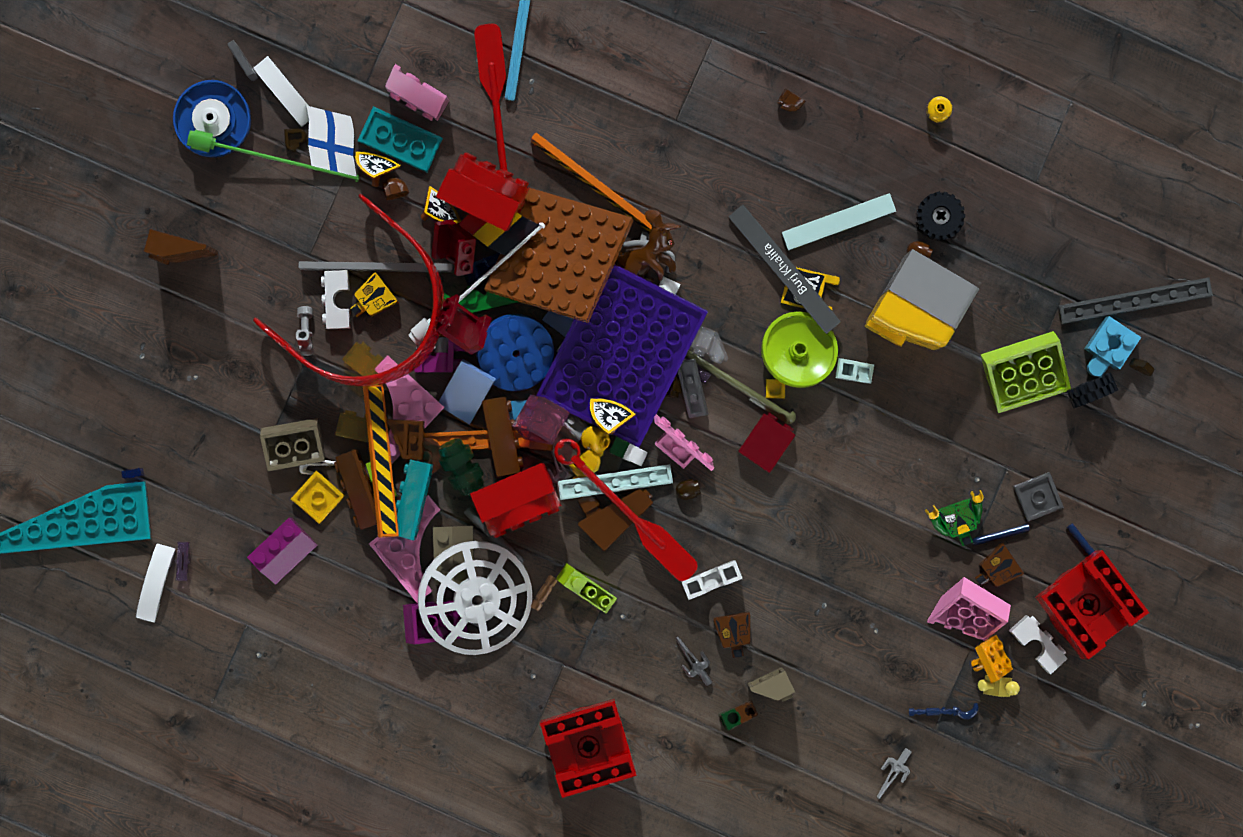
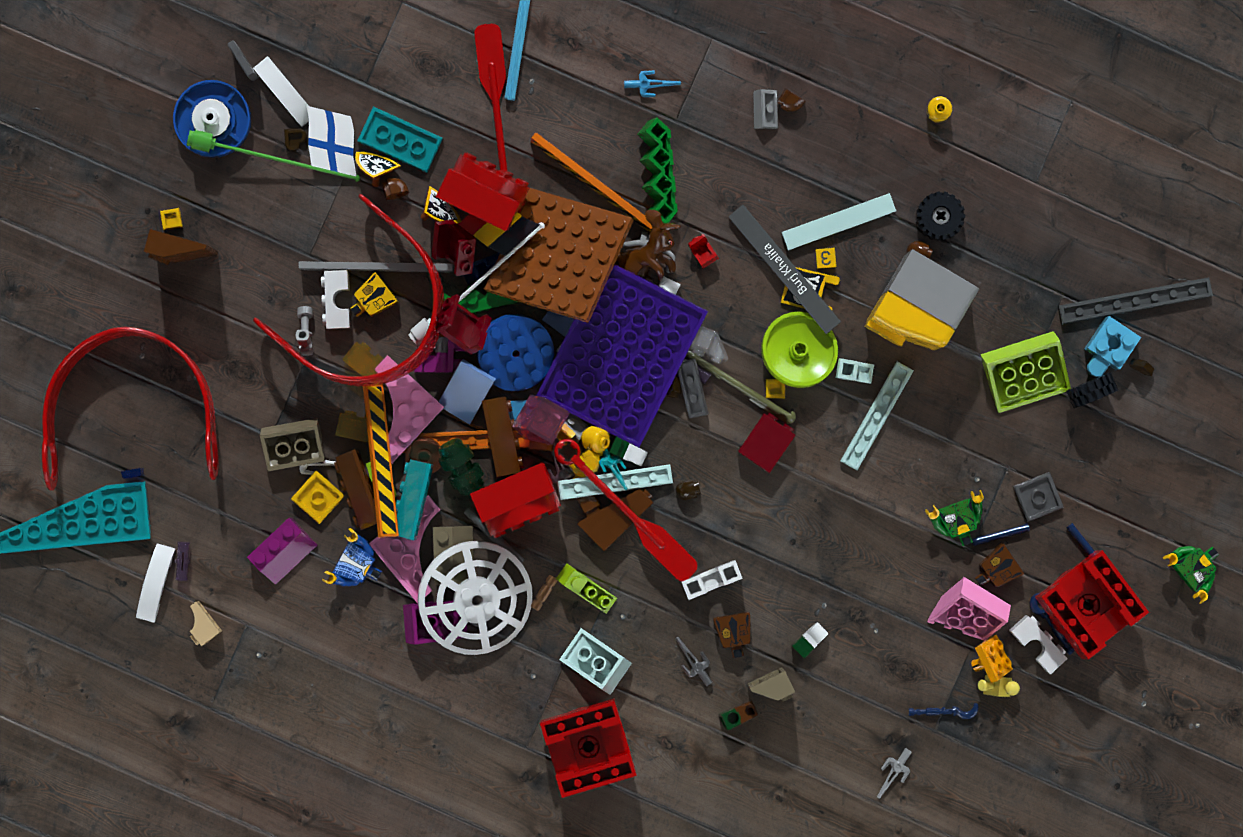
bright pink wedge [385,64,449,121] -> none
reddish brown wing [387,419,425,460] -> none
shield [590,399,636,435] -> none
bright pink bracket [654,414,714,471] -> none
none -> red piece [42,327,219,491]
none -> yellow tile [160,208,183,230]
none -> tan arch [190,601,222,646]
none -> torso [322,528,382,587]
none -> yellow tile [552,421,576,445]
none -> light aqua slope [559,628,632,695]
none -> teal piece [599,448,628,490]
none -> dark azure piece [624,70,681,97]
none -> green brick [637,117,678,223]
none -> red bracket [688,234,719,269]
none -> light grey slope [753,89,778,129]
none -> leg [791,622,828,659]
none -> yellow tile [815,248,836,269]
none -> light aqua tile [840,361,914,470]
none -> dark blue piece [1029,593,1075,655]
none -> torso [1163,546,1219,604]

